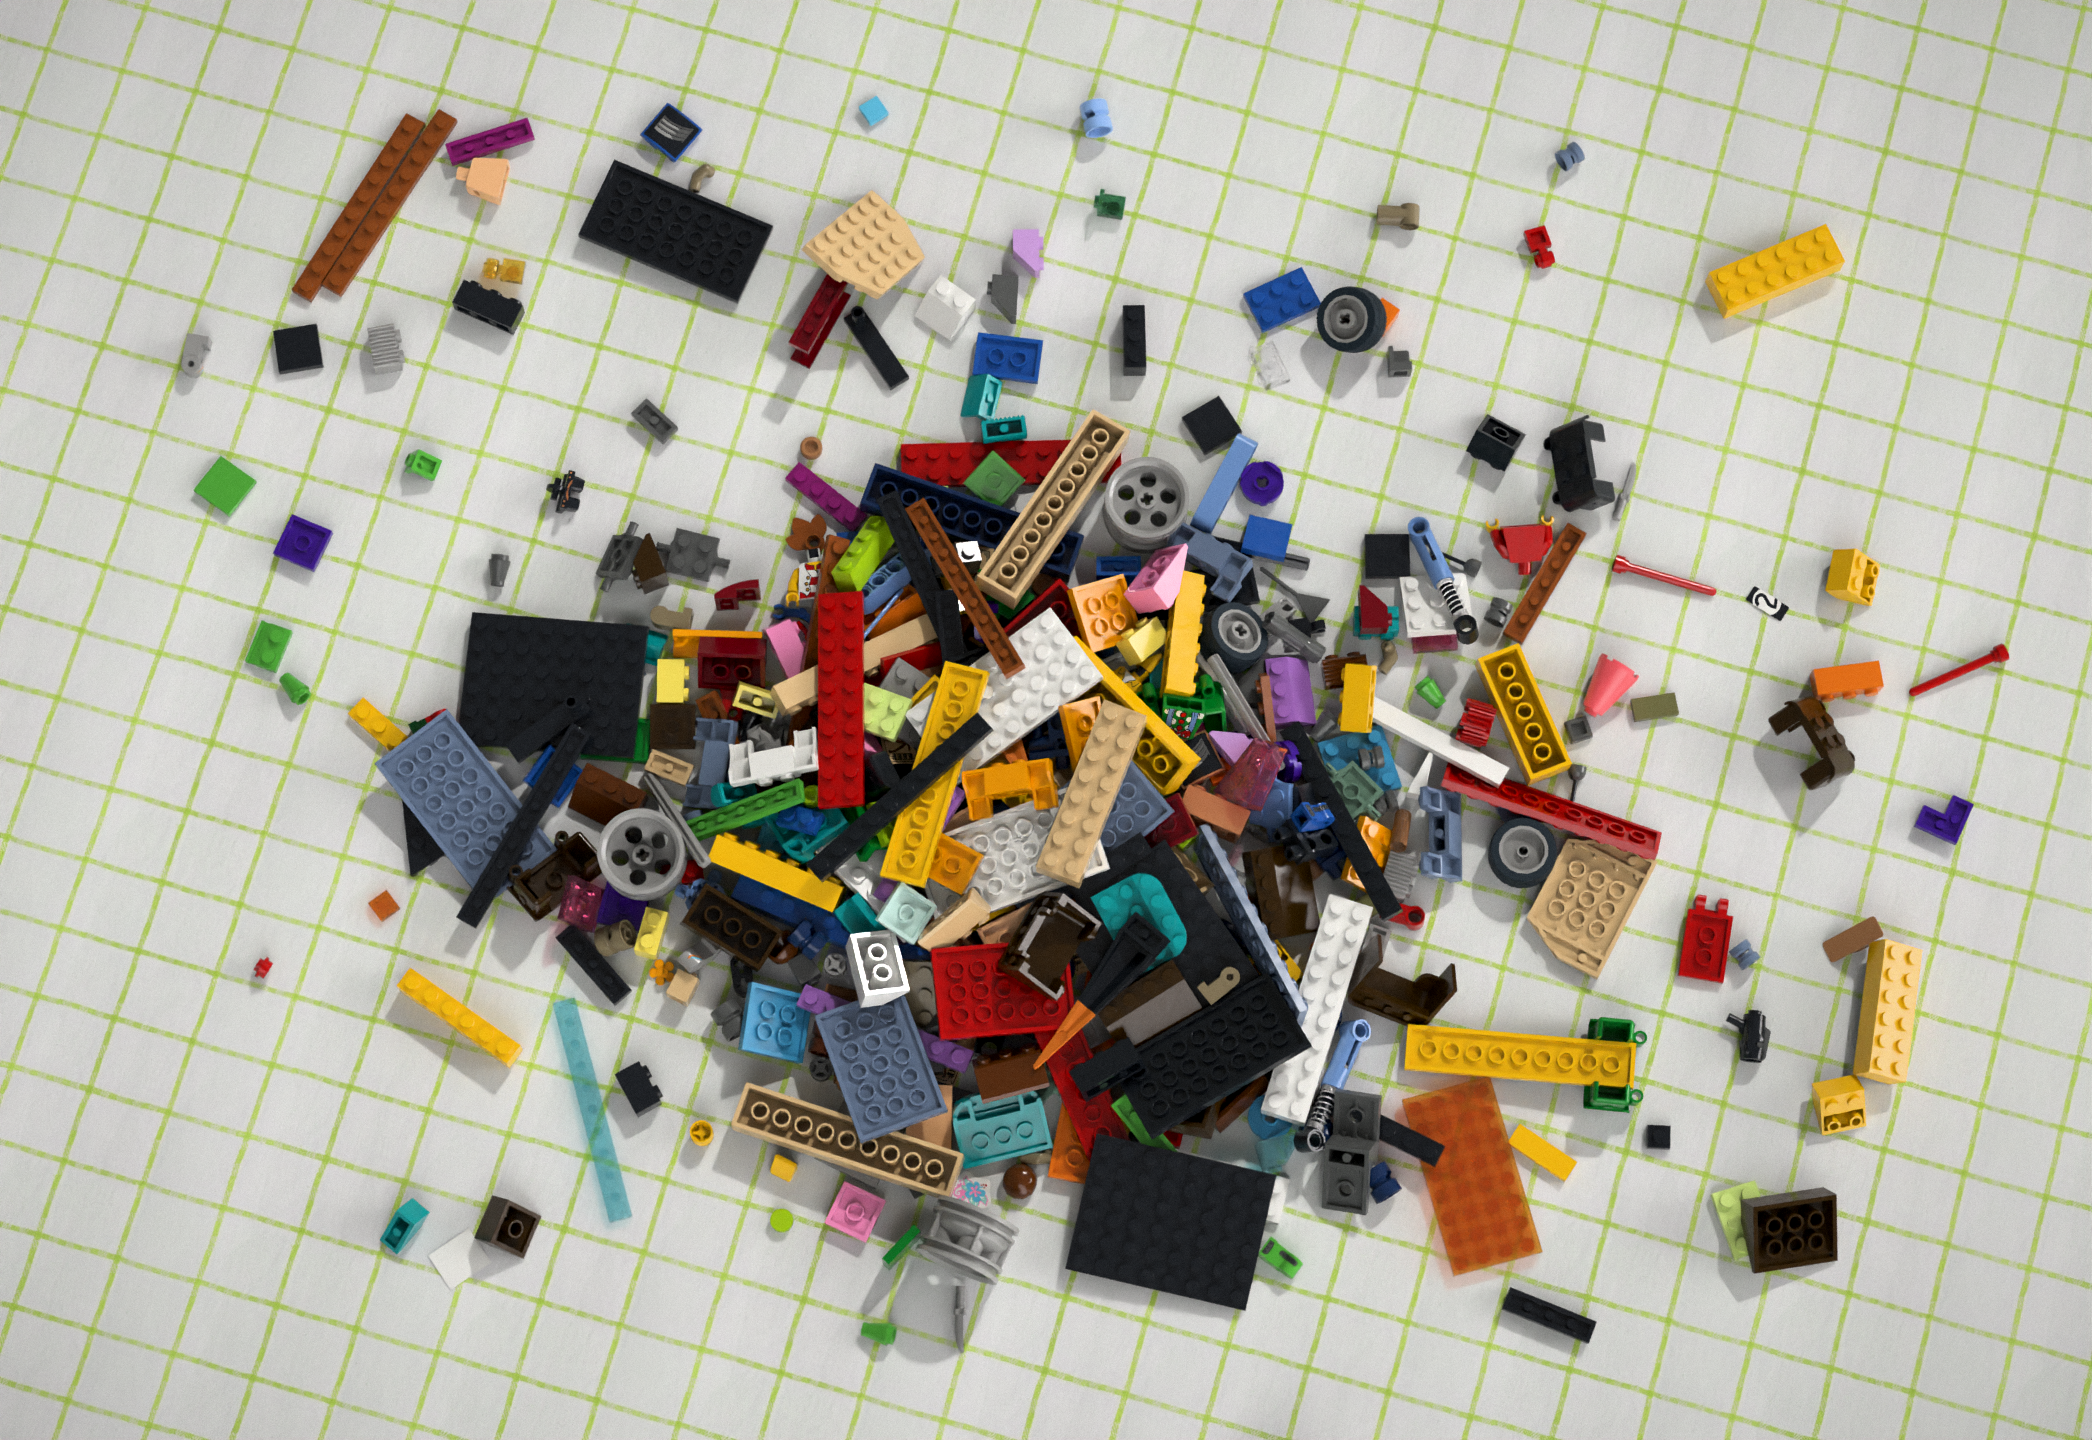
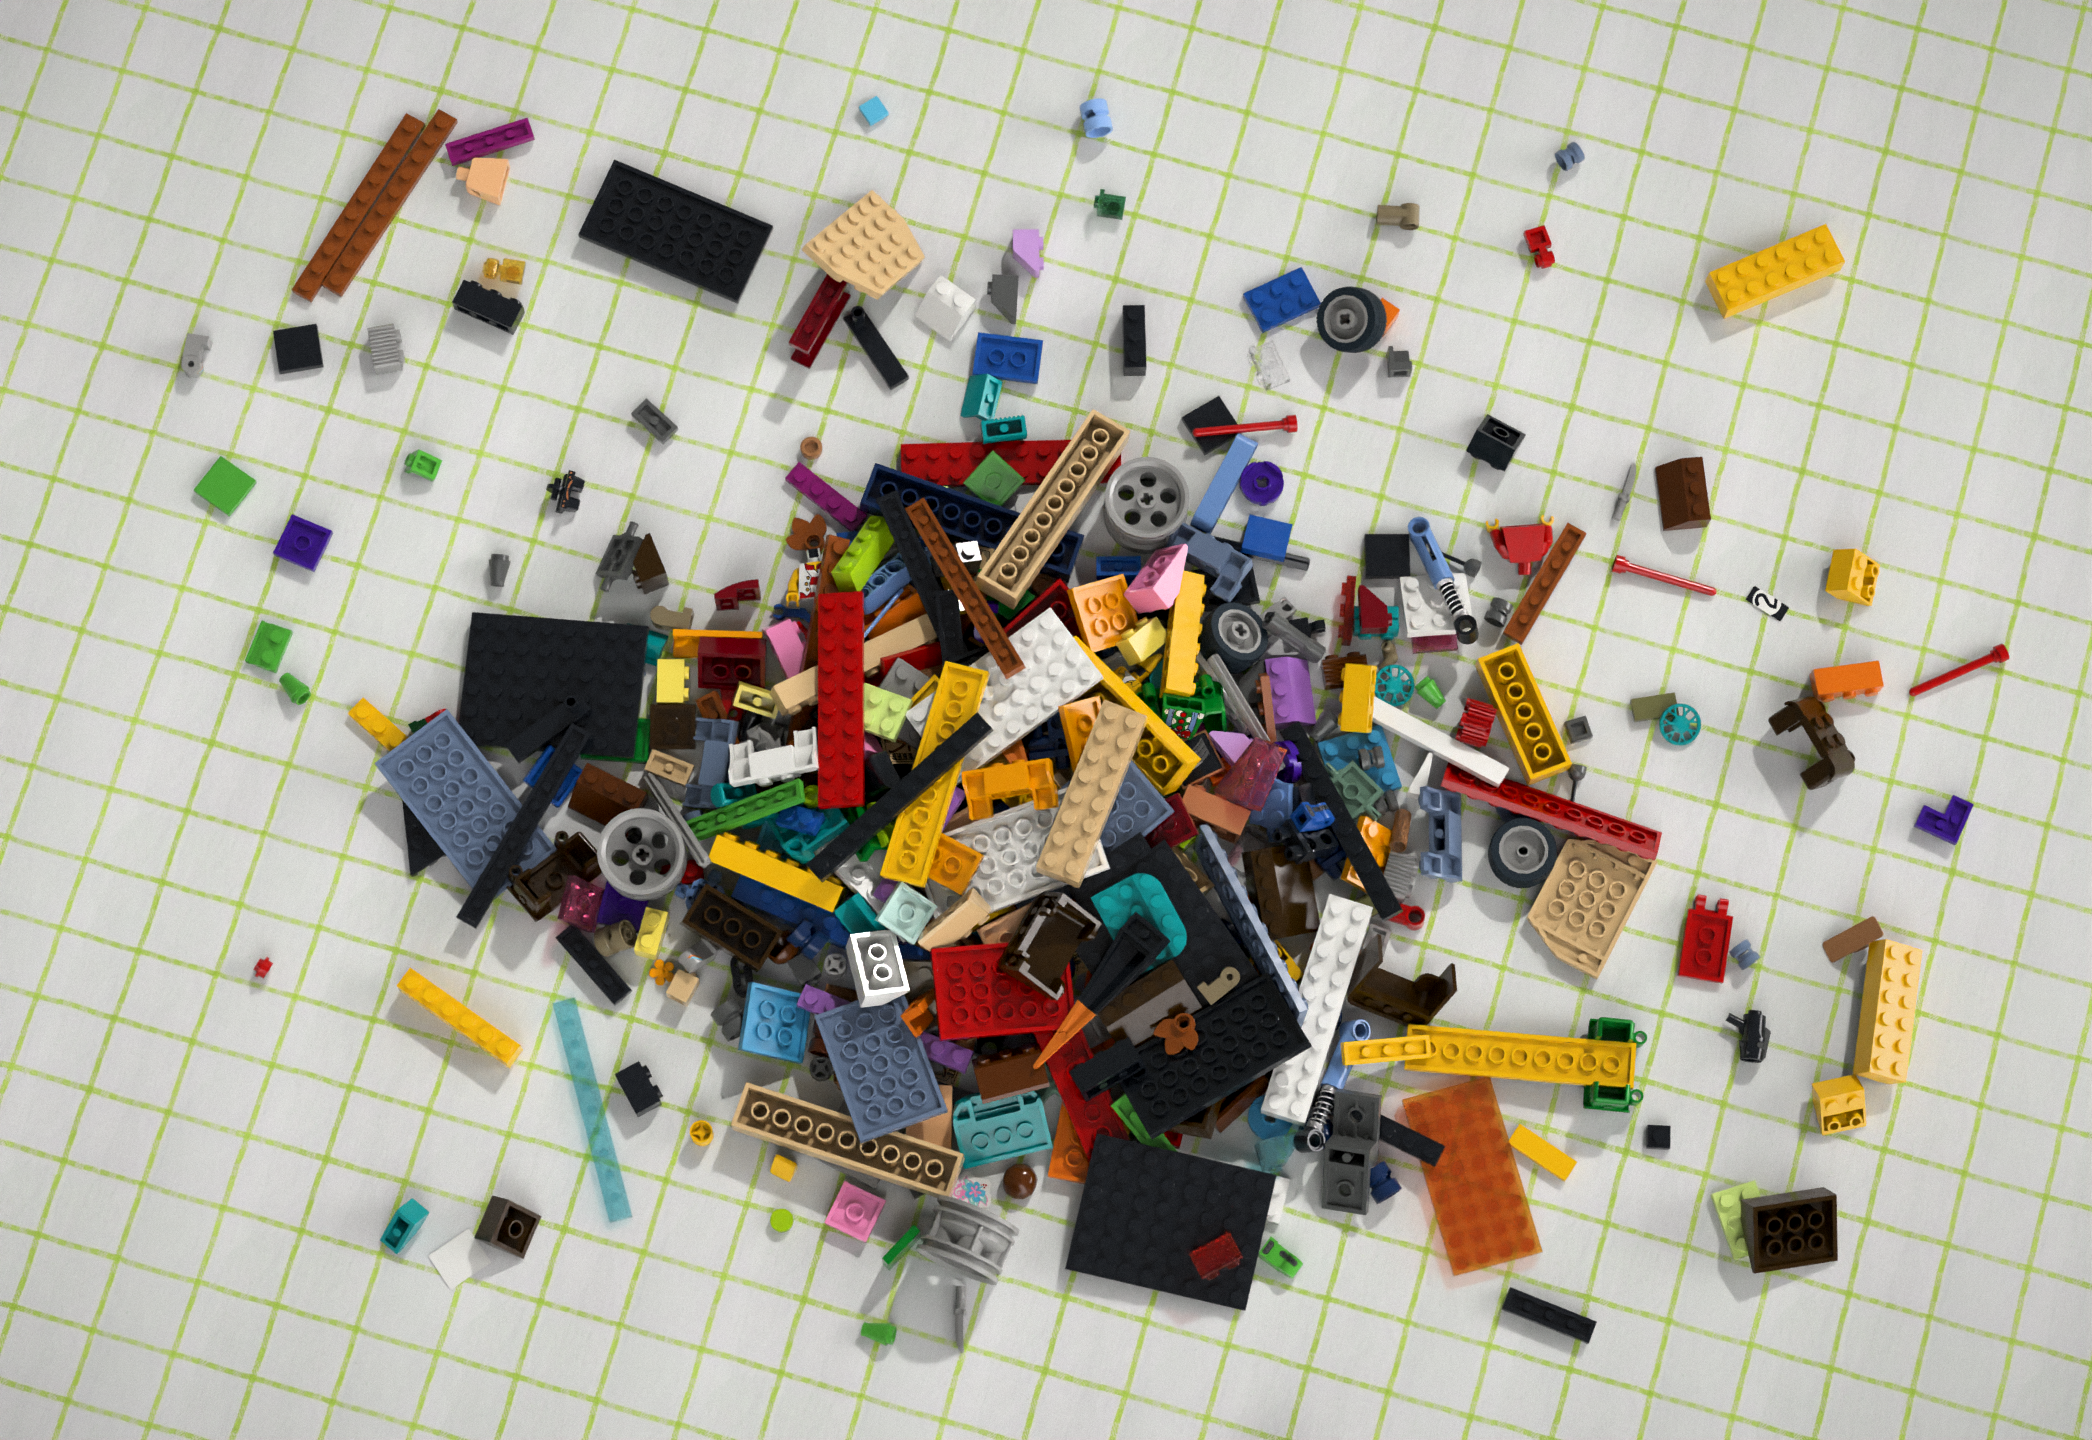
clear orange tile [368,890,400,922] -> none
slope [640,103,702,163] -> none
dark grey plate [656,528,731,582] -> none
dark tan arm [689,164,715,193] -> none
dark tan arm [1020,1148,1053,1165] -> none
dark grey piece [1260,567,1330,623] -> none
black container [1543,415,1615,512] -> none
coral cone [1583,653,1639,717] -> none
none -> orange panel [900,988,935,1038]
none -> dark orange plate [1153,1013,1198,1055]
none -> clear red brick [1188,1232,1243,1281]
none -> red piece [1192,415,1298,437]
none -> clear red plate [1338,575,1356,646]
none -> yellow plate [1340,1035,1431,1065]
none -> teal wheel [1375,665,1415,706]
none -> reddish brown slope [1655,457,1711,531]
none -> teal wheel [1659,703,1701,745]

